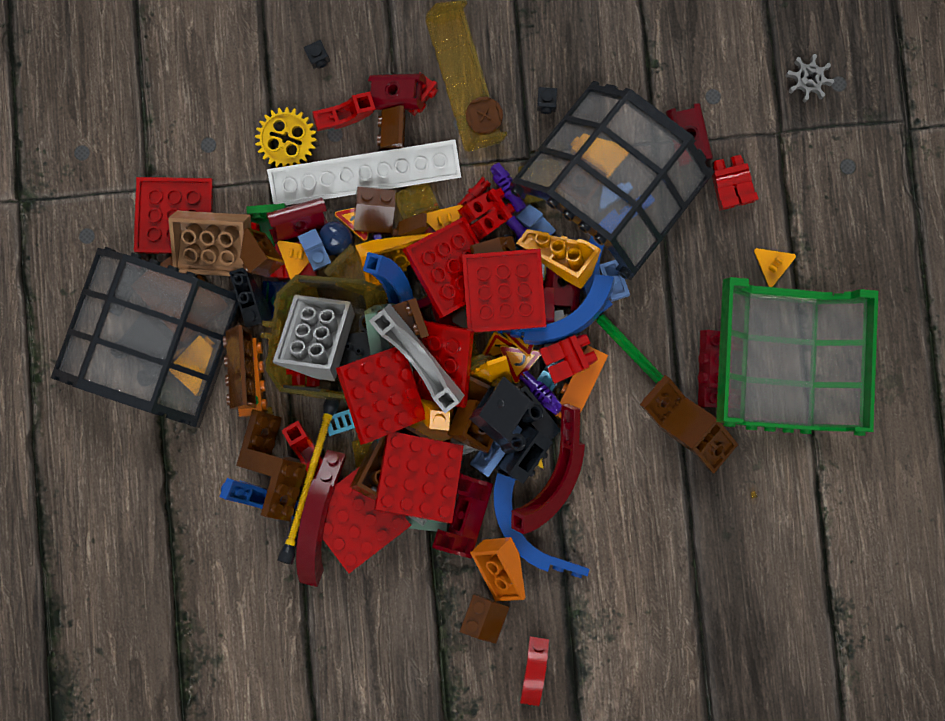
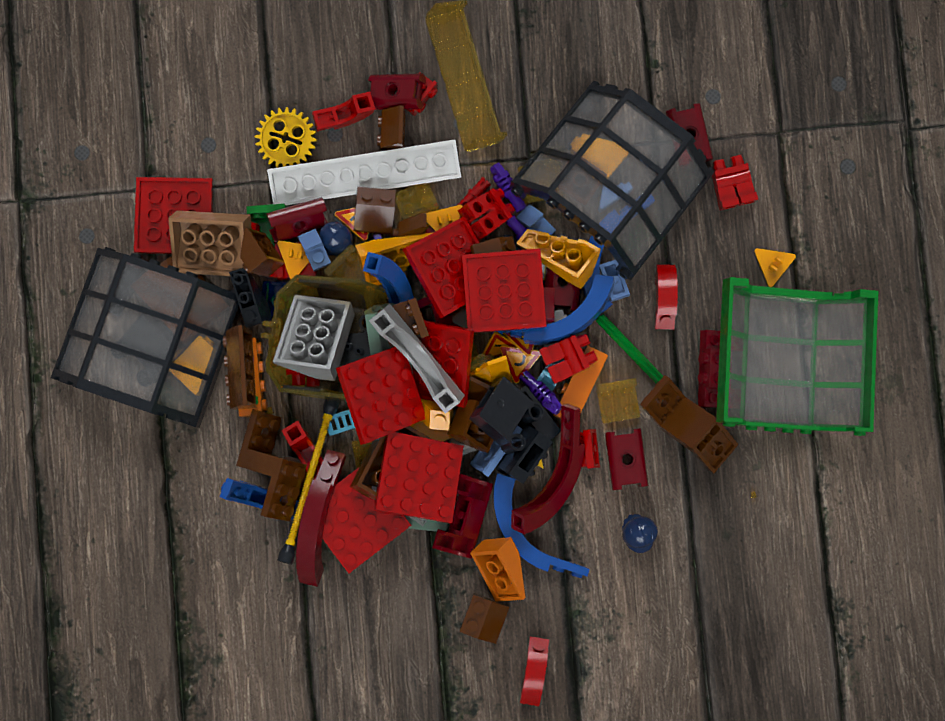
black bracket [303,40,331,69] -> none
reddish brown tile [466,96,503,135] -> none
black bracket [537,87,557,114] -> none
light grey gear [785,54,834,102] -> none
none -> red tile [579,429,600,469]
none -> clear yellow bracket [596,378,640,424]
none -> dark red piece [605,428,649,490]
none -> dark blue hair [622,514,658,553]
none -> red arch [654,264,678,330]

